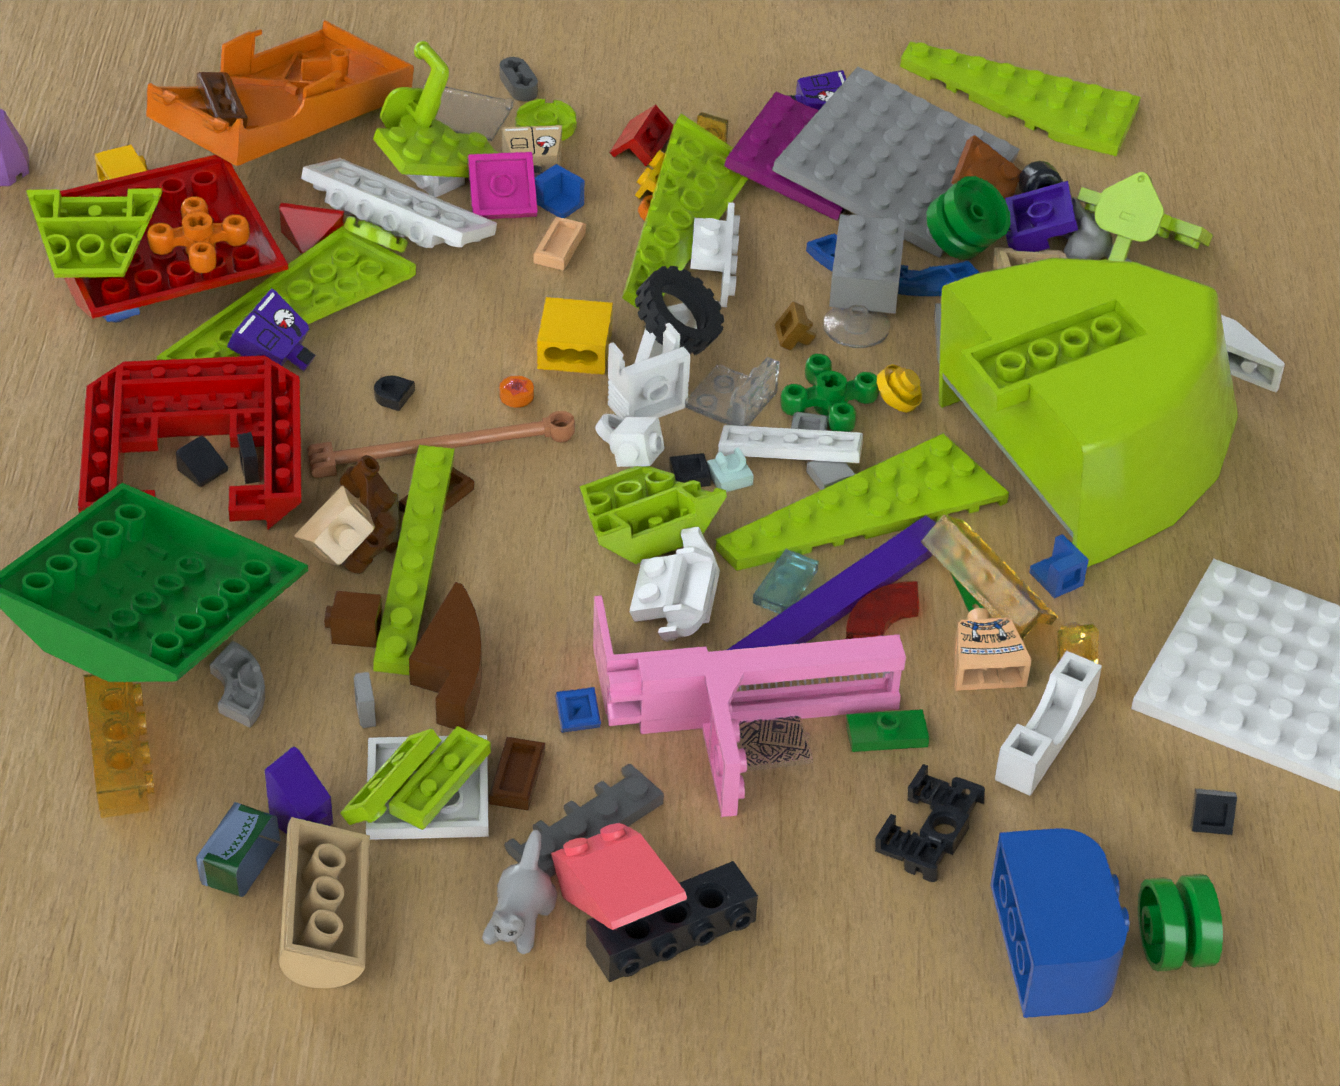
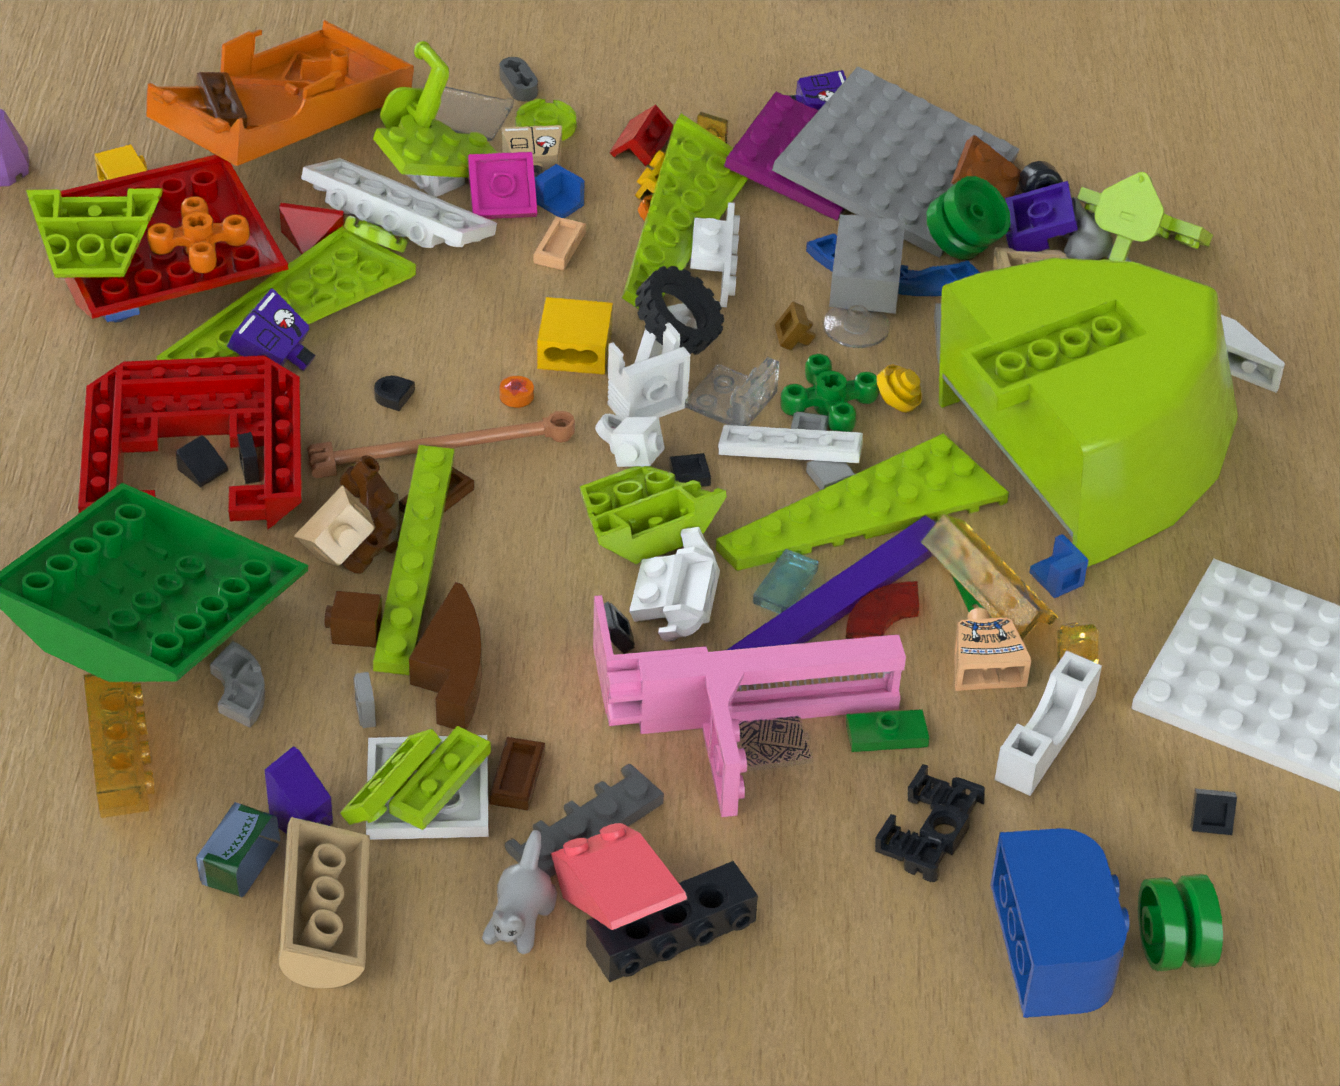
blue tile [555,687,601,733] -> none
light aqua tile [707,448,754,492] -> none
lime wing [900,41,1141,156] -> none
none -> black tile [604,602,635,654]

